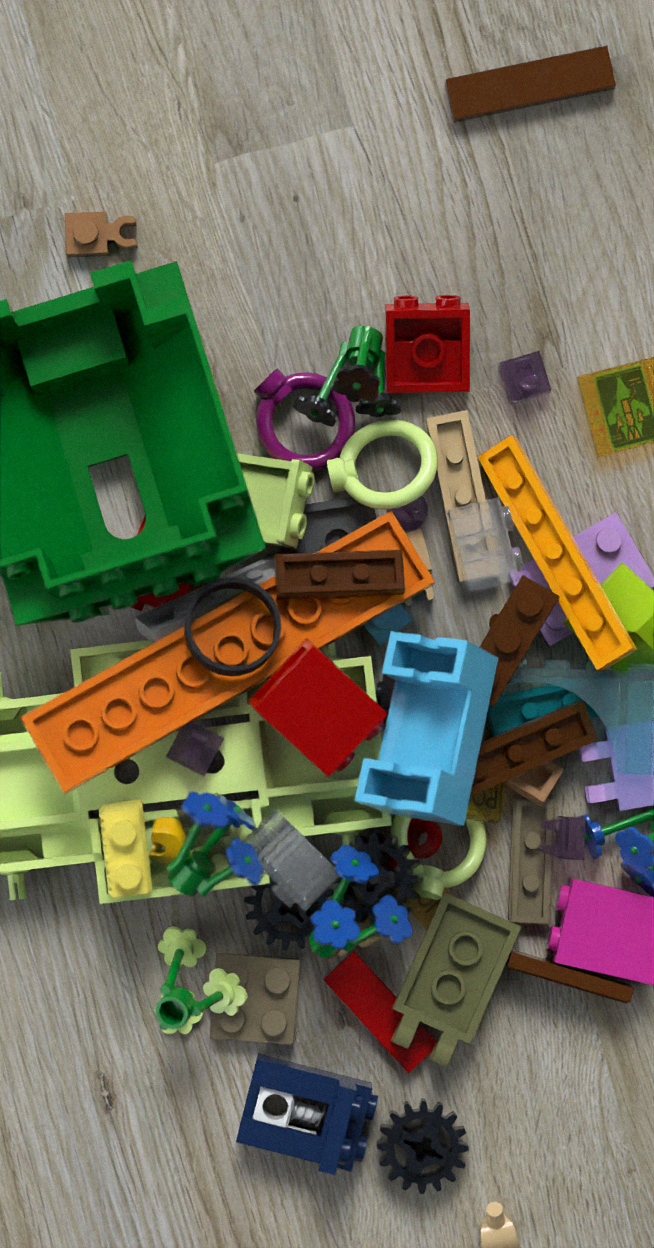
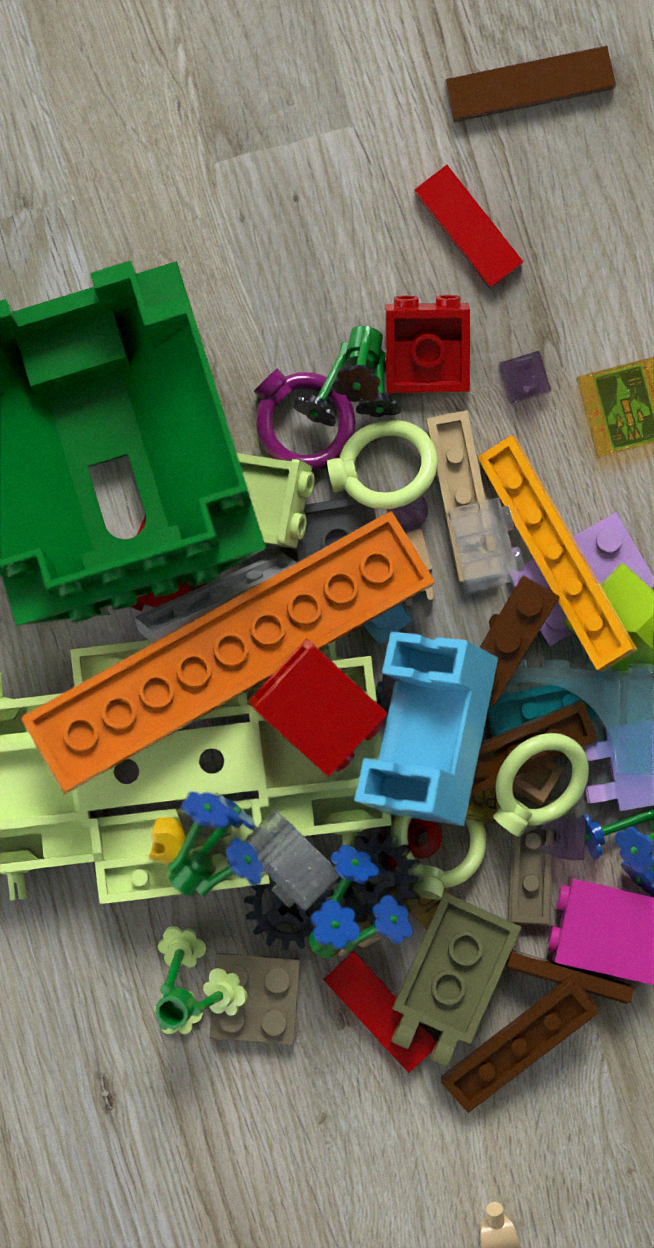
medium nougat plate [65,211,138,257] -> none
light yellow brick [99,799,152,898] -> none
clear purple tile [166,722,225,777] -> none
black tyre [184,578,281,676] -> none
dark blue brick [236,1053,378,1175] -> none
reddish brown tile [274,550,405,600] -> none
black gear [376,1098,469,1194] -> none
none -> red tile [414,165,524,289]
none -> reddish brown plate [441,975,599,1113]
none -> yellowish green piece [493,733,589,837]

